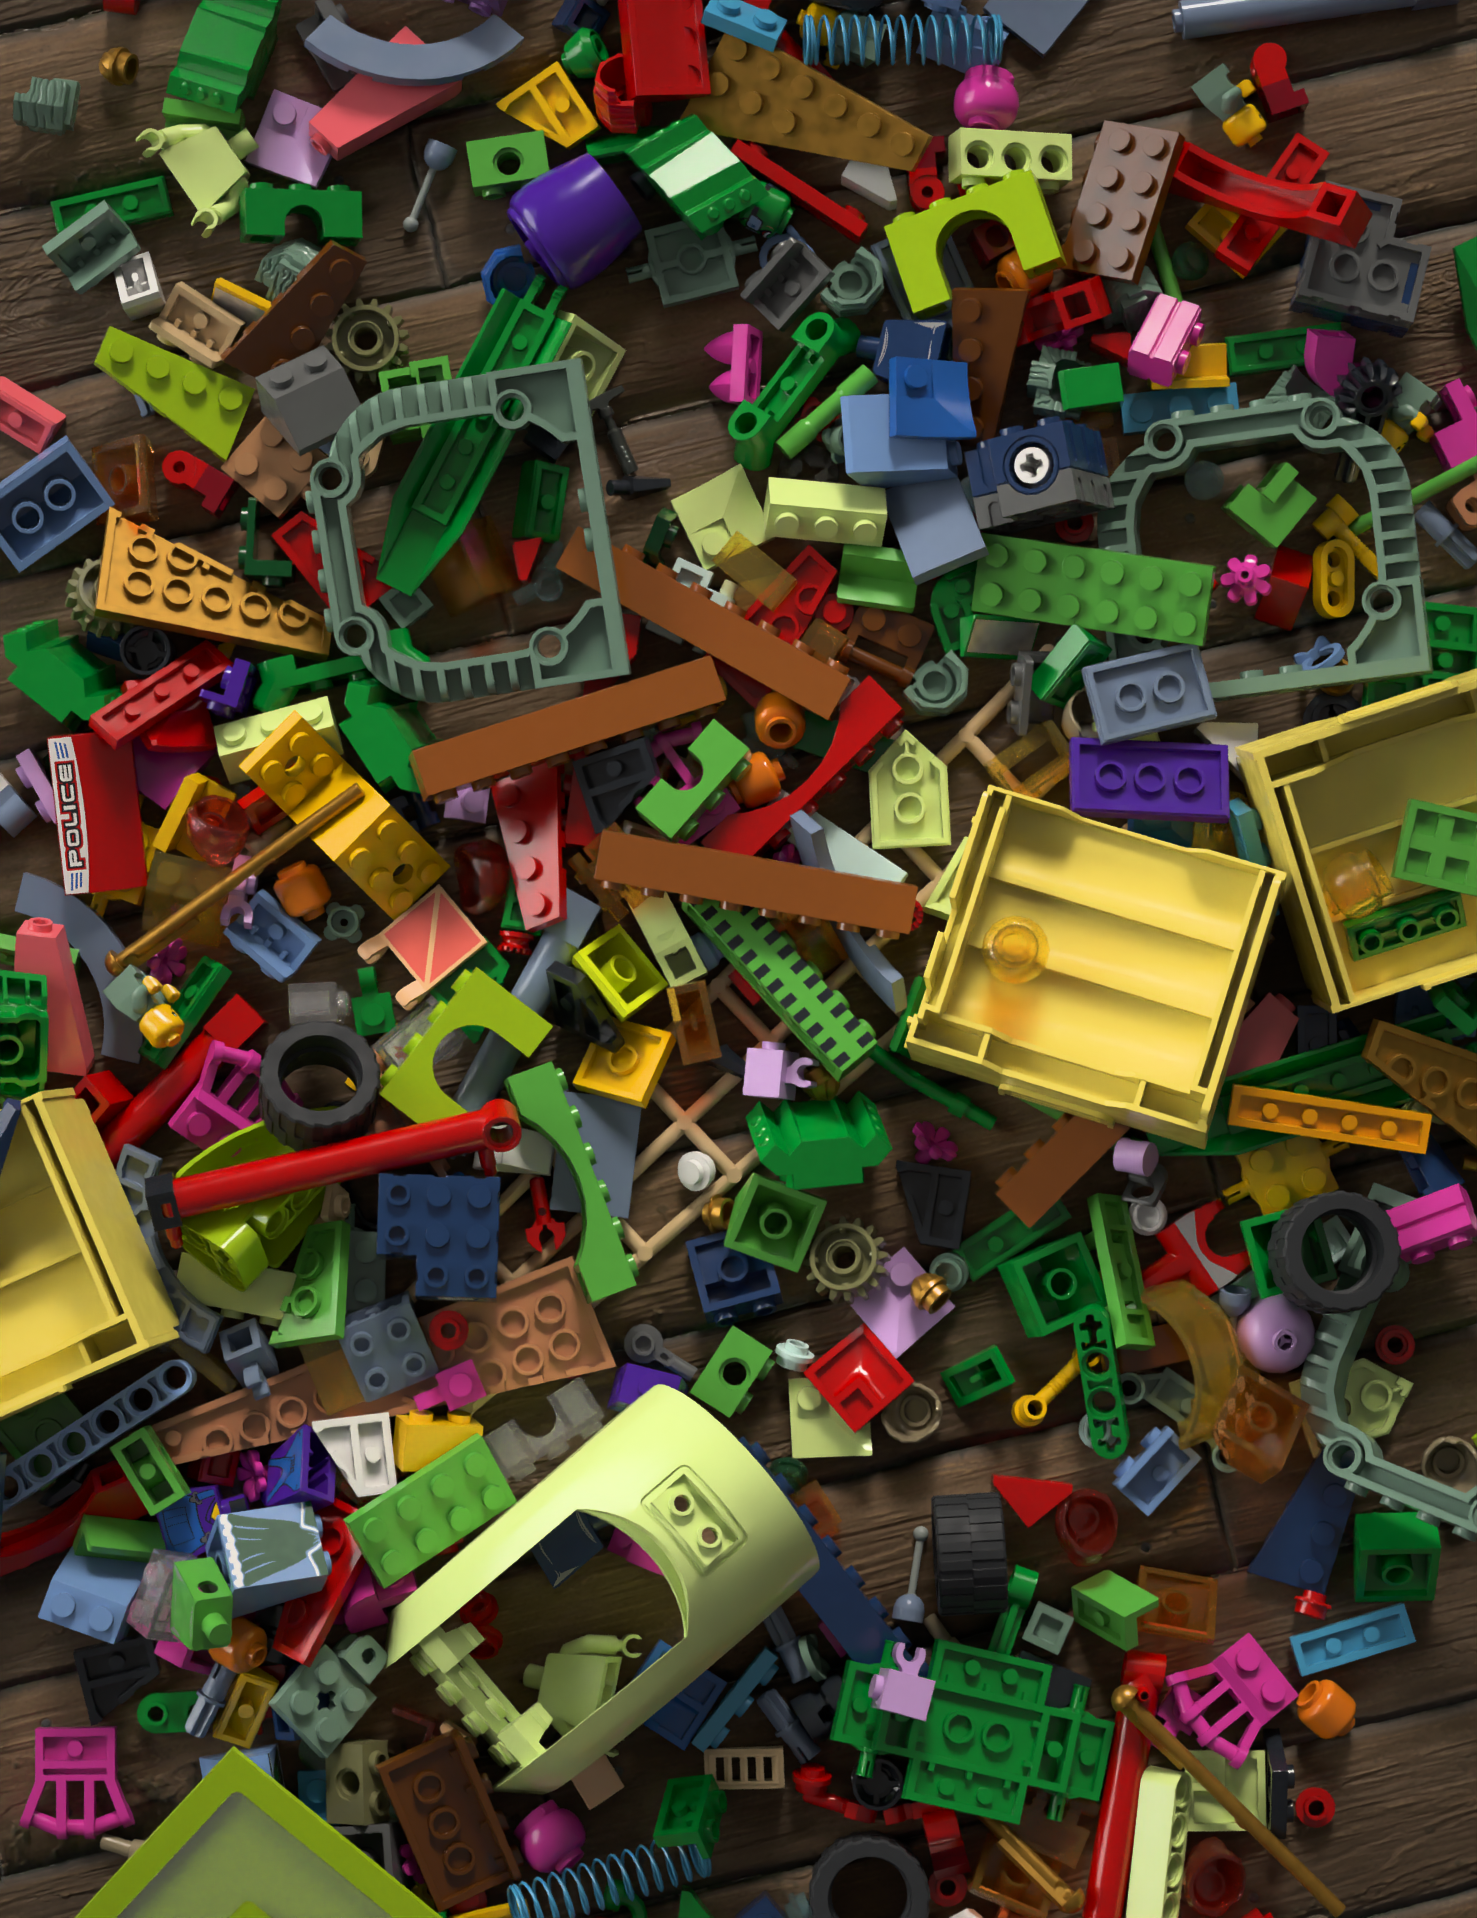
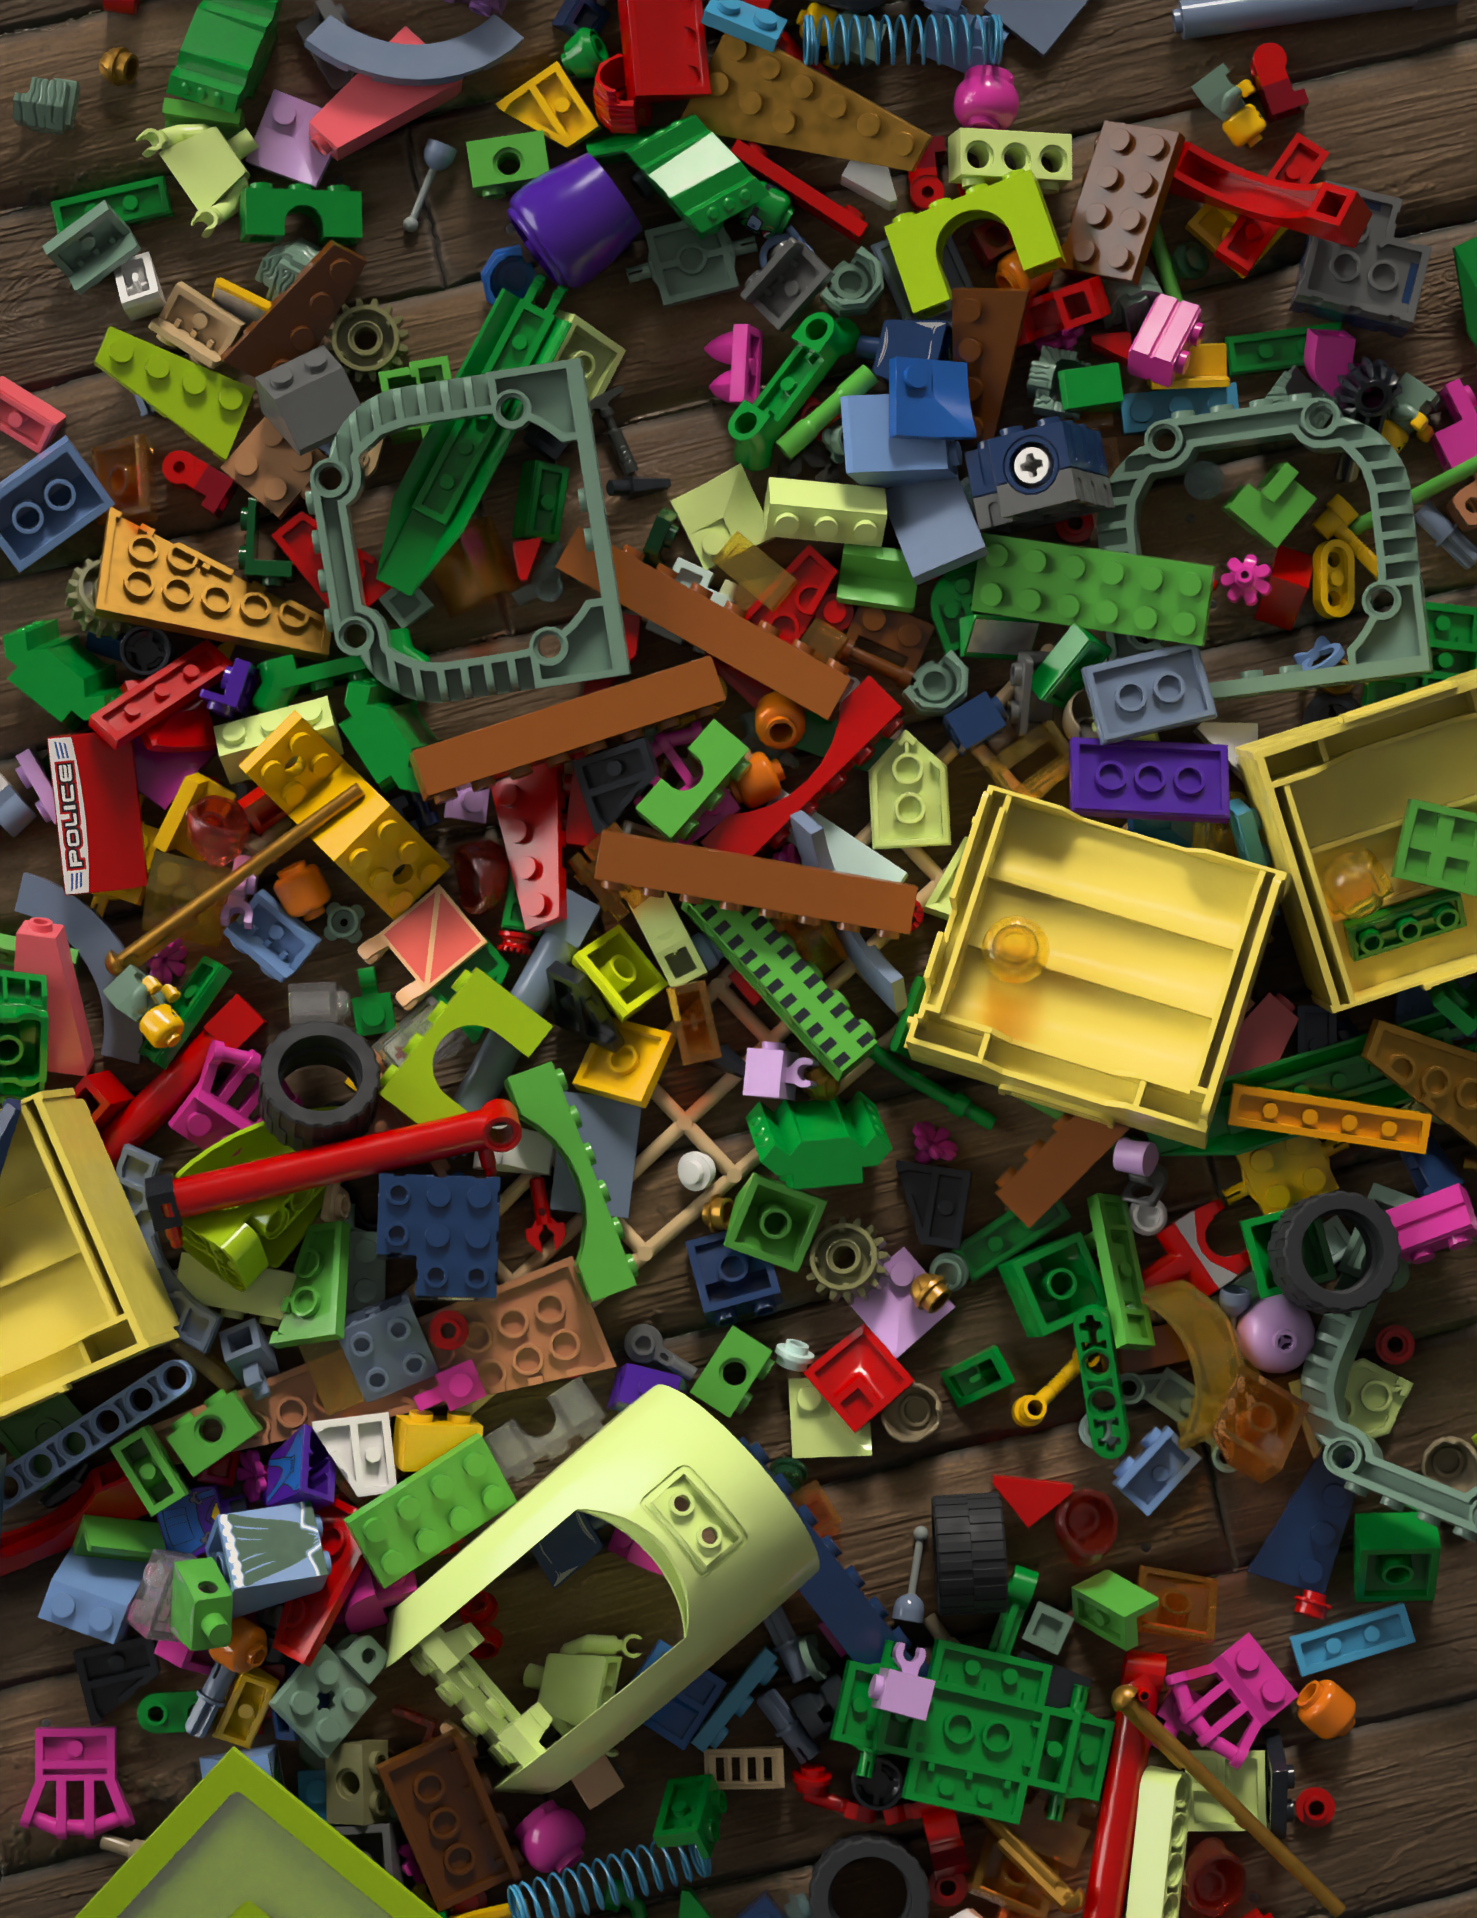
none -> bright green brick [166,1389,263,1477]
none -> dark blue brick [941,691,1008,758]

